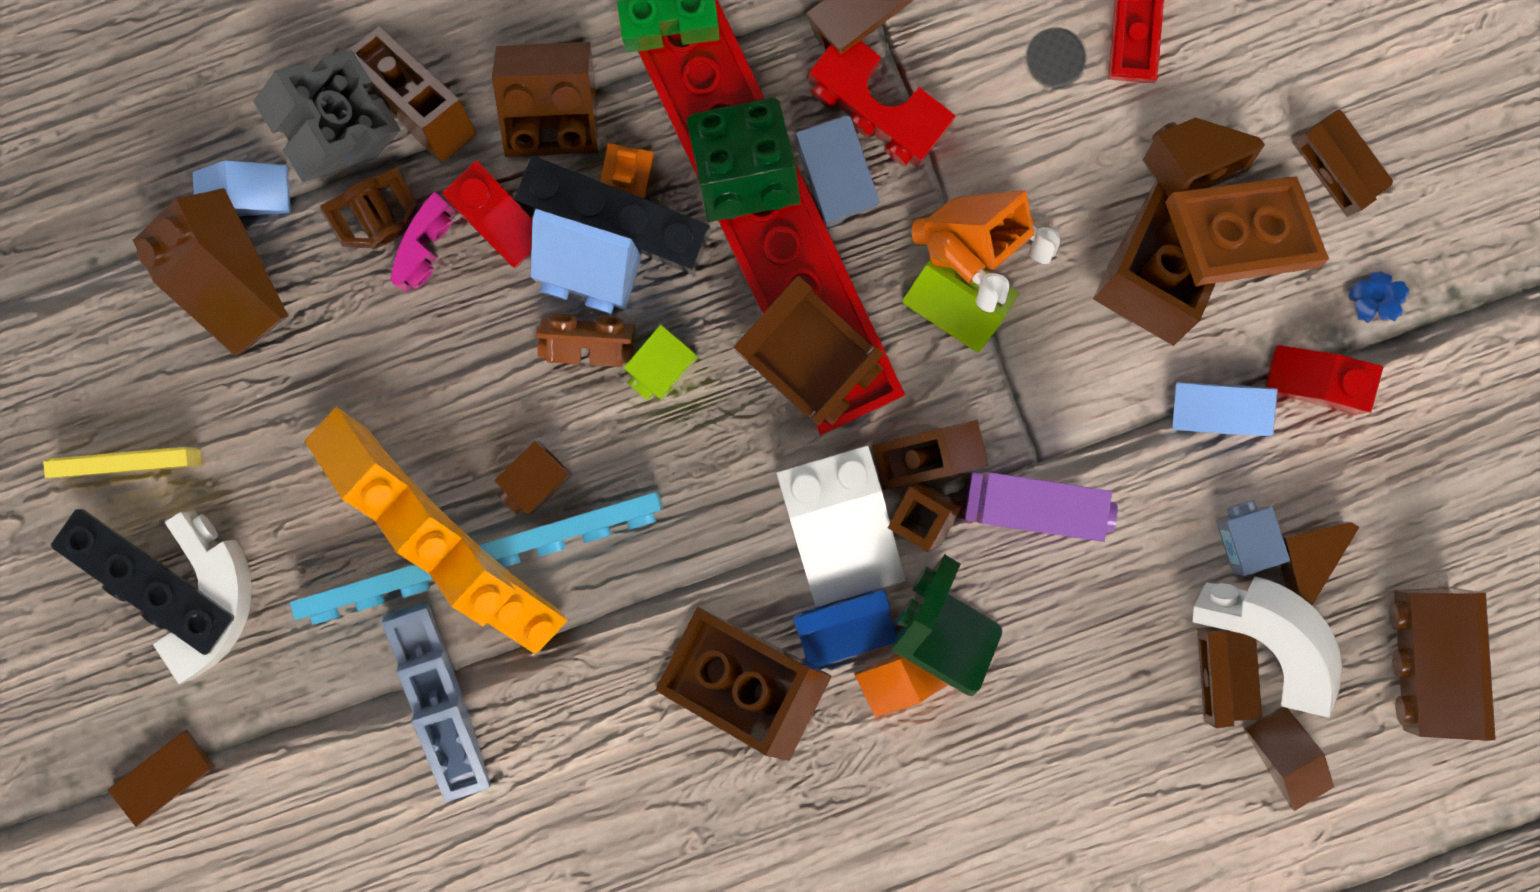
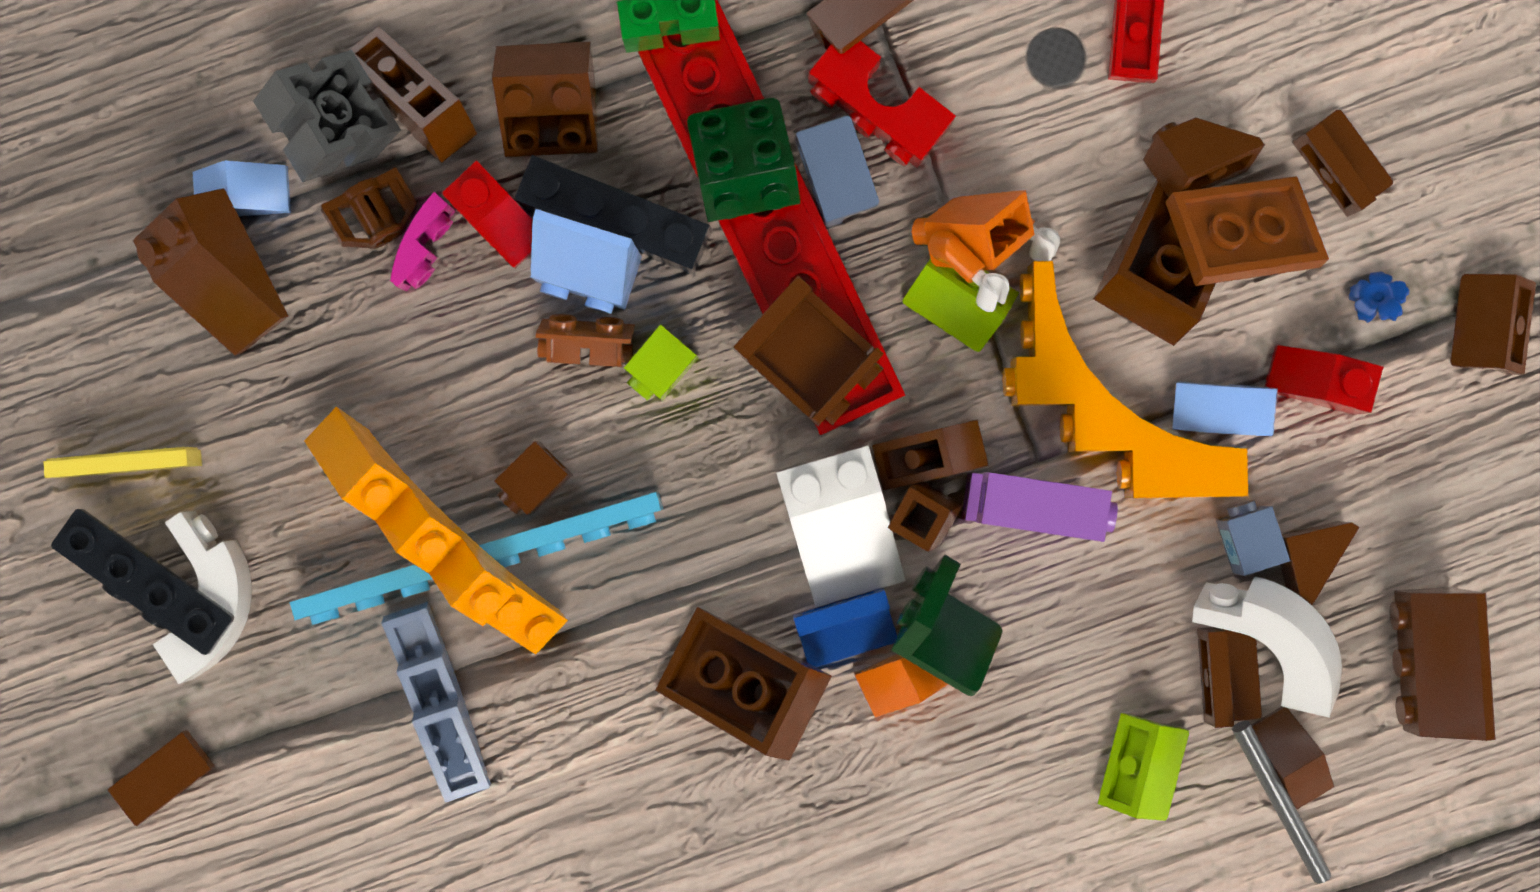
orange tile [600,143,655,200] -> none
none -> light orange arch [1003,261,1248,498]
none -> lime panel [1097,713,1189,821]
none -> dark grey bar [1232,720,1331,884]
none -> reddish brown panel [1450,274,1536,375]

